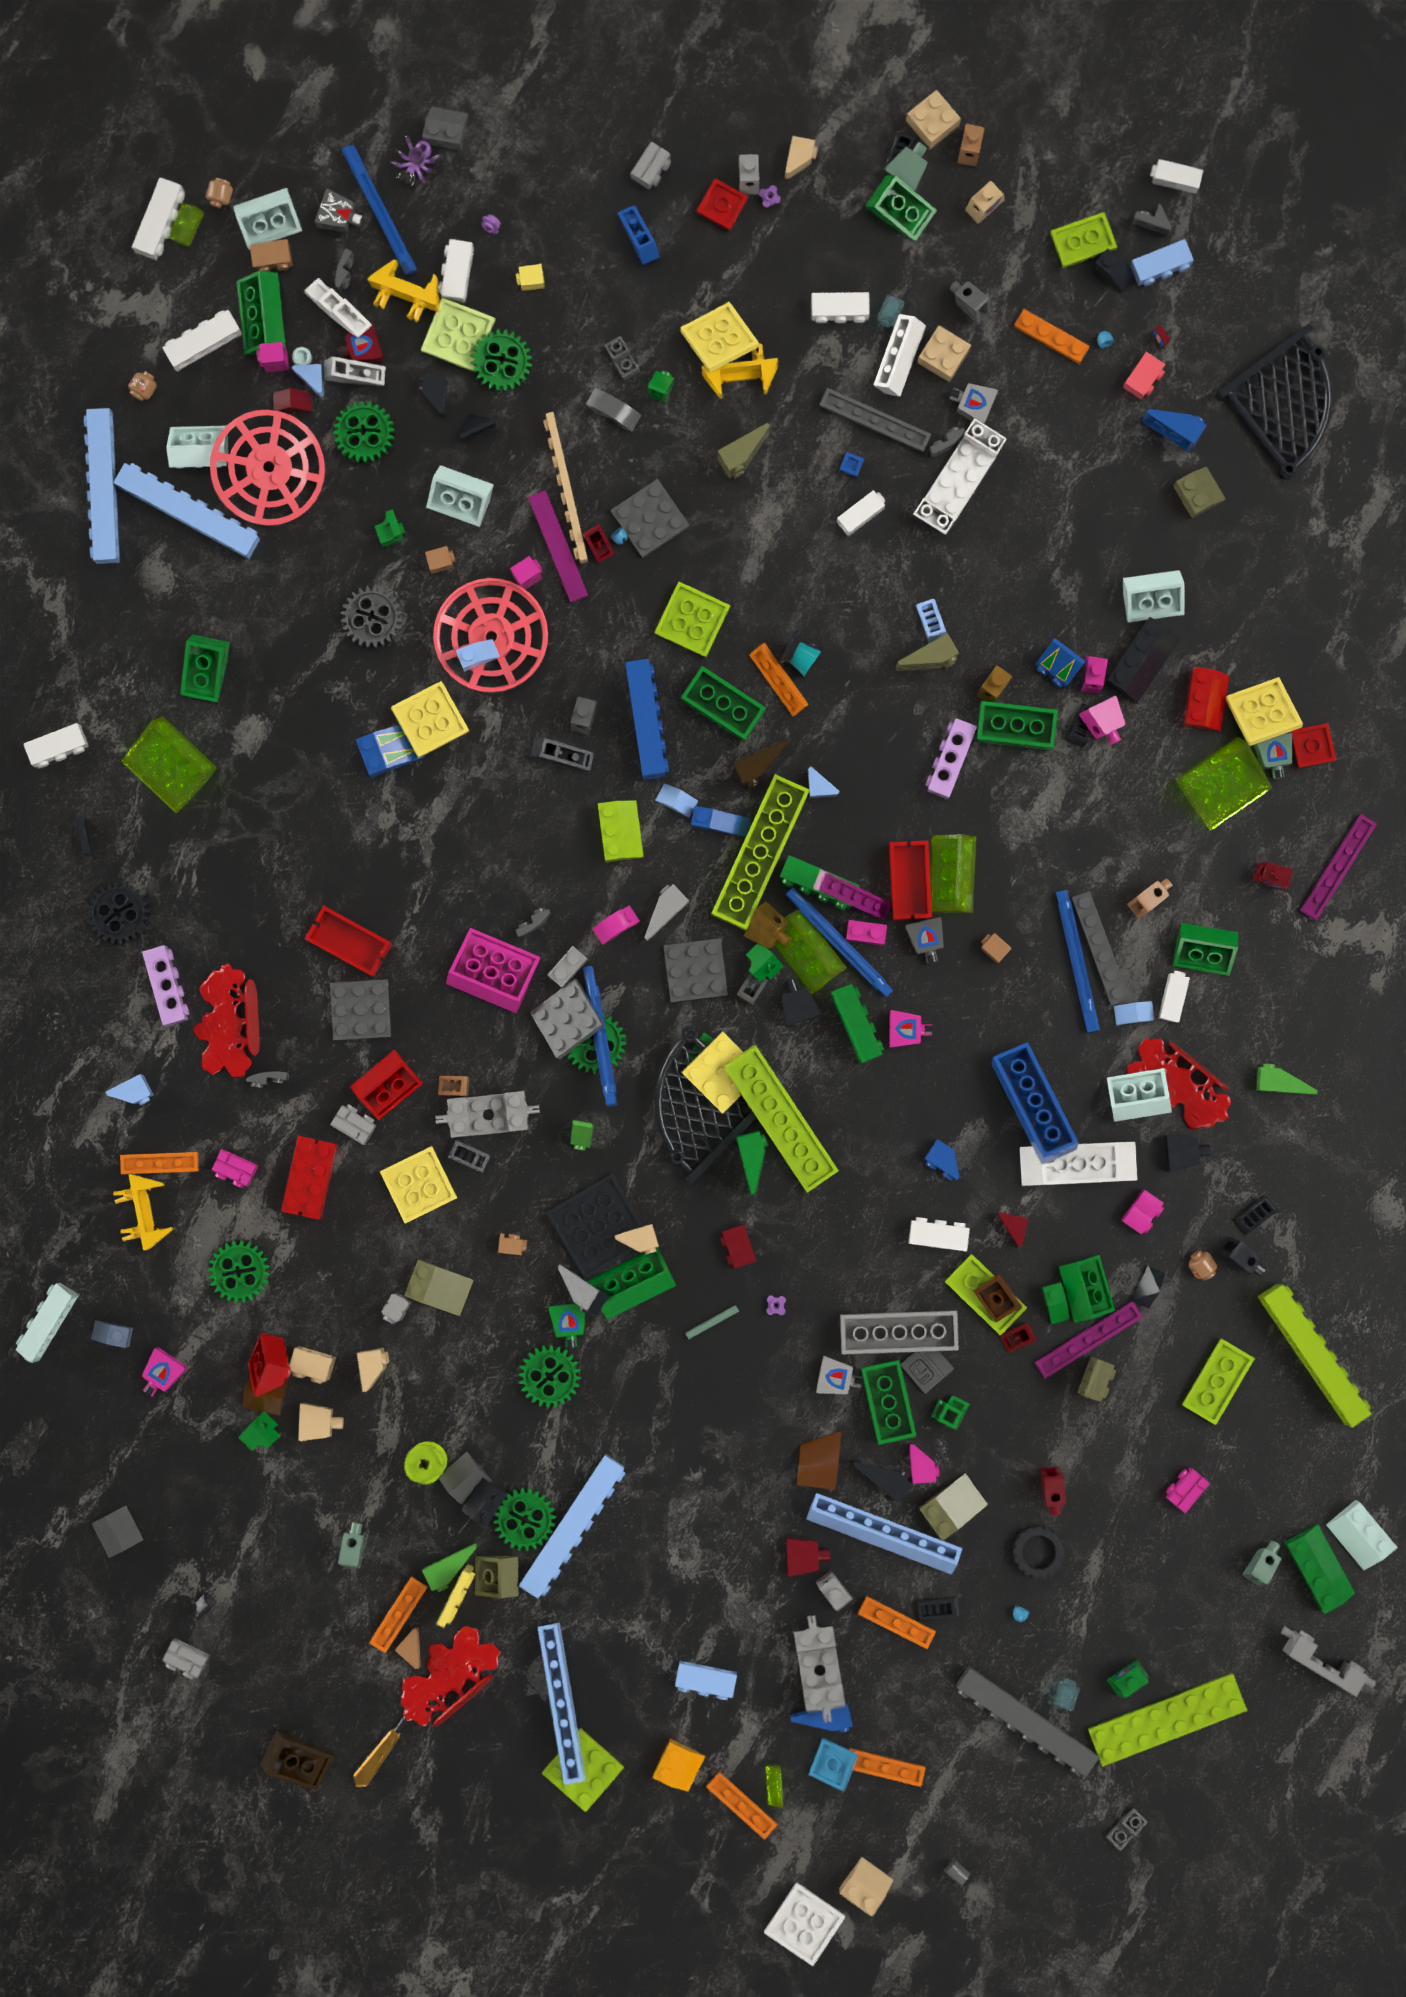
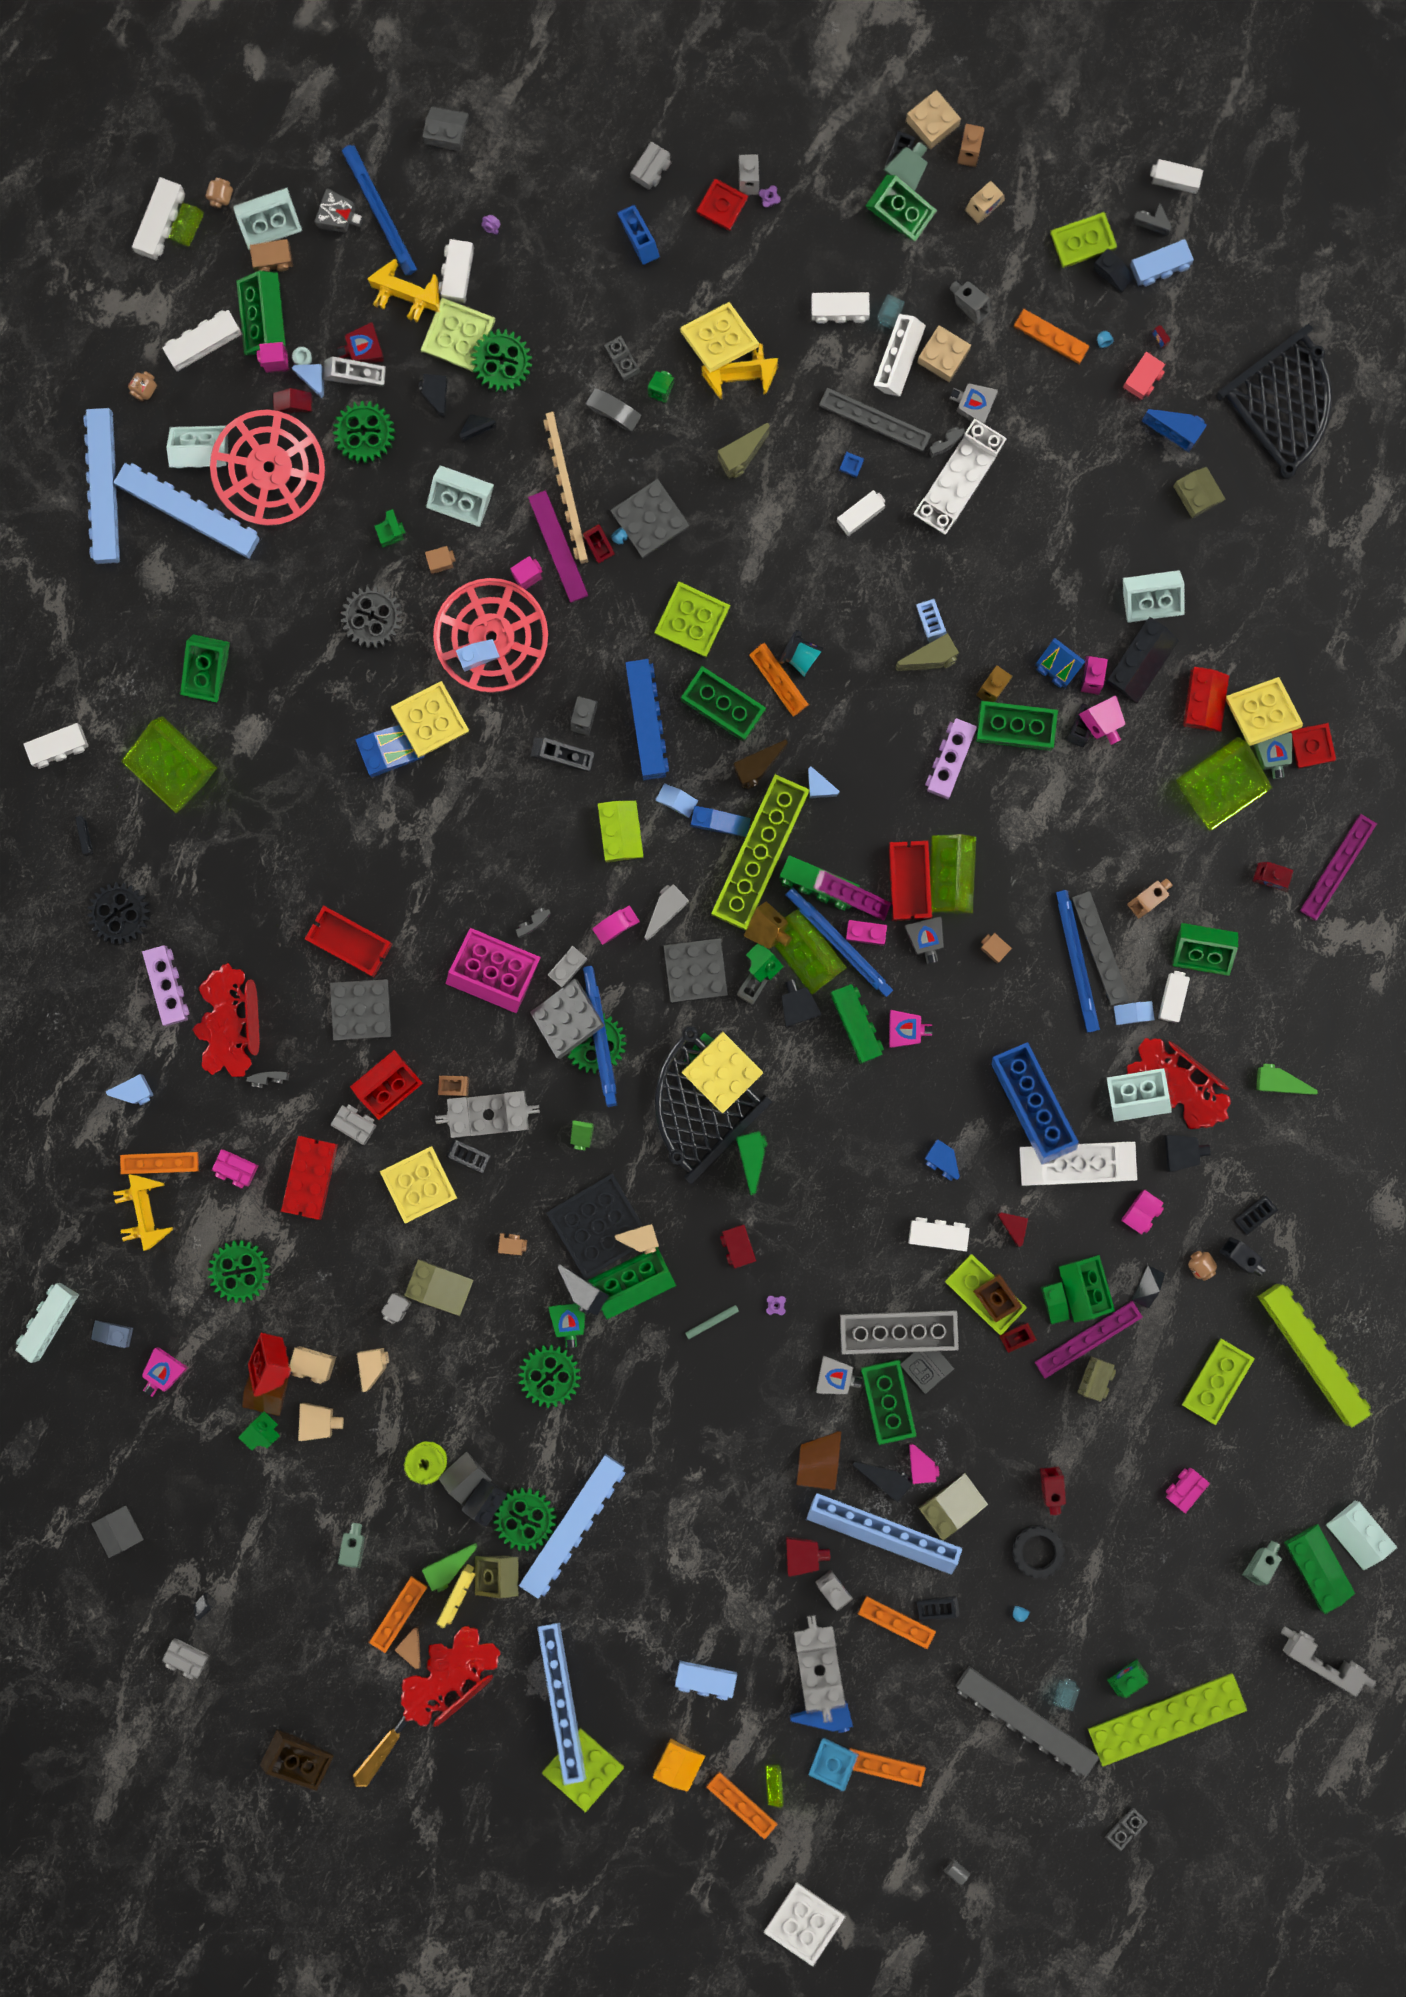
white slope [305,278,372,338] -> none
dark grey slope [336,248,355,293] -> none
animal [391,136,441,187] -> none
light yellow brick [516,264,545,291] -> none
lime plate [723,1045,839,1193] -> none
tan slope [785,136,818,179] -> none
tan slope [839,1857,893,1916] -> none
green brick [931,1395,970,1430] -> none

